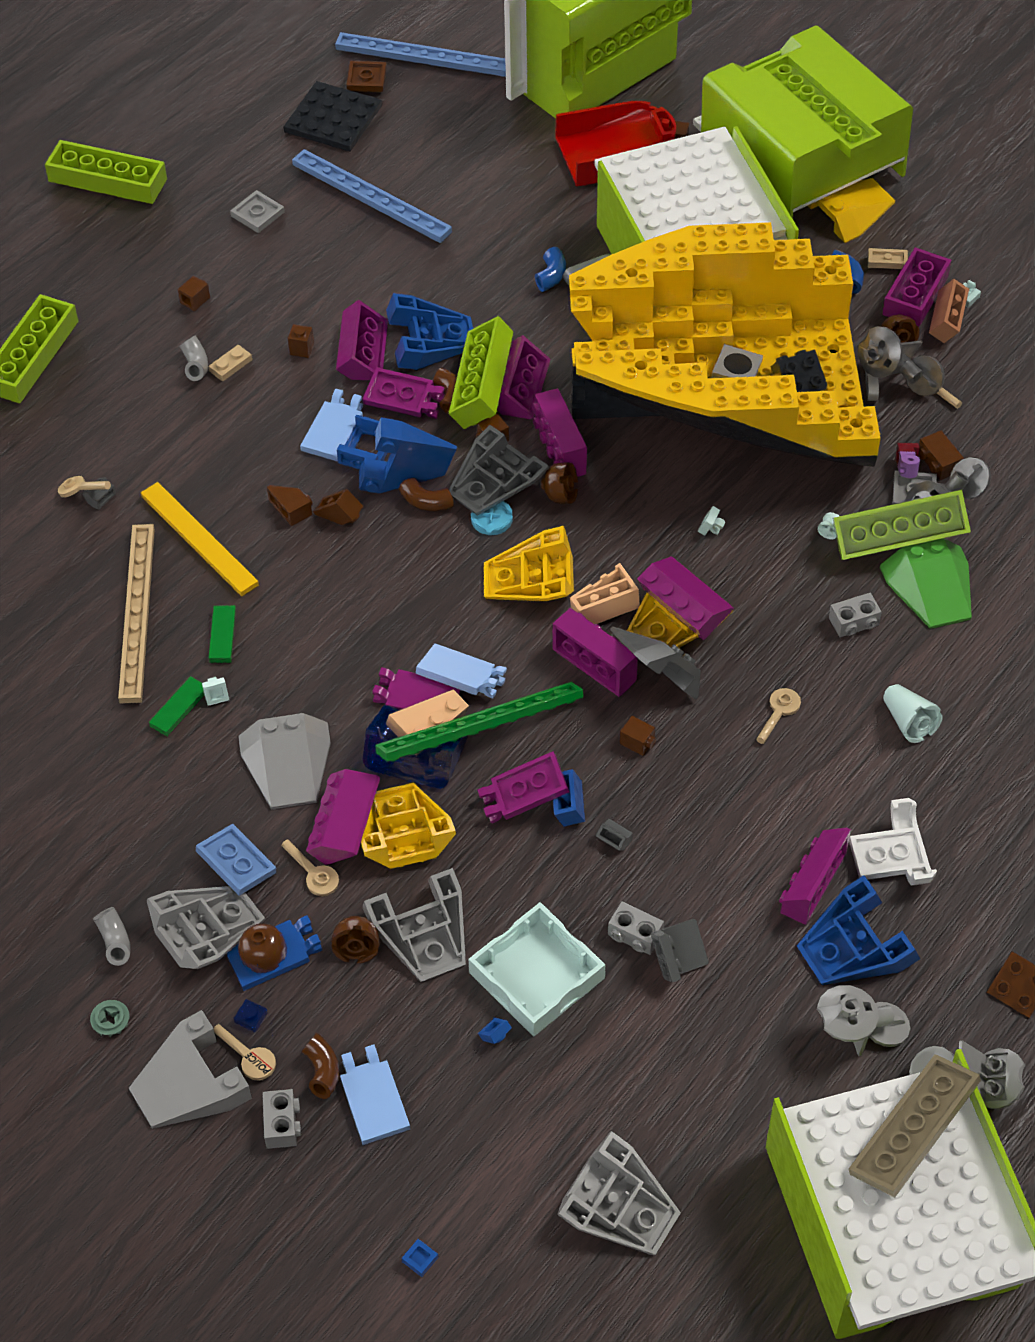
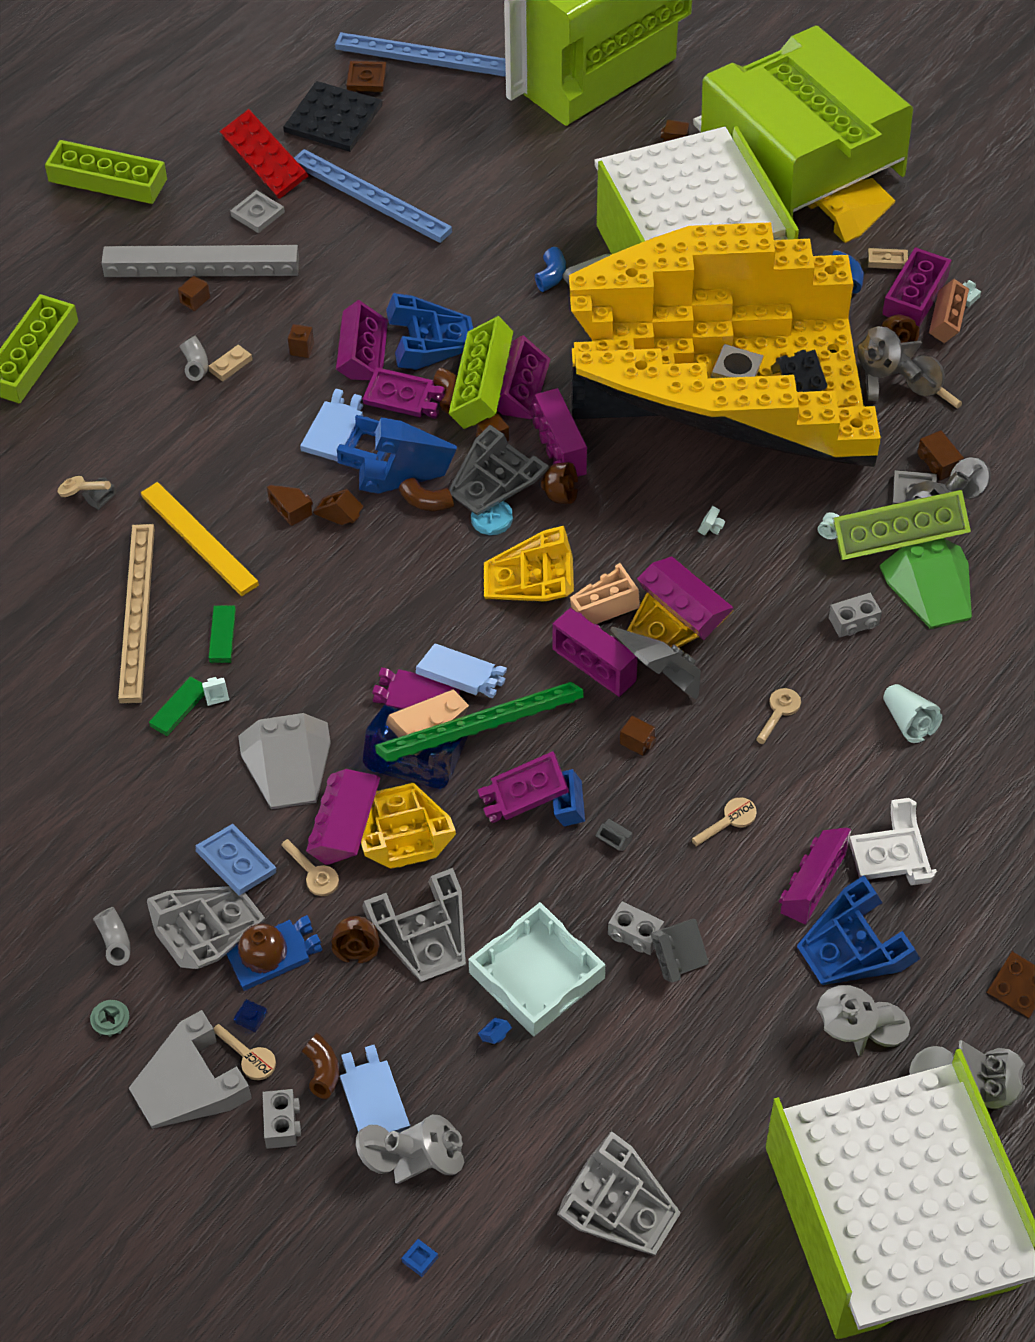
red windscreen [555,101,676,187] -> none
dark tan plate [849,1054,981,1198] -> none
medium lavender leg [895,443,920,478] -> none
none -> light grey brick [102,245,299,277]
none -> red plate [220,109,308,199]
none -> light grey piece [356,1114,464,1184]
none -> tan piece [692,797,757,846]

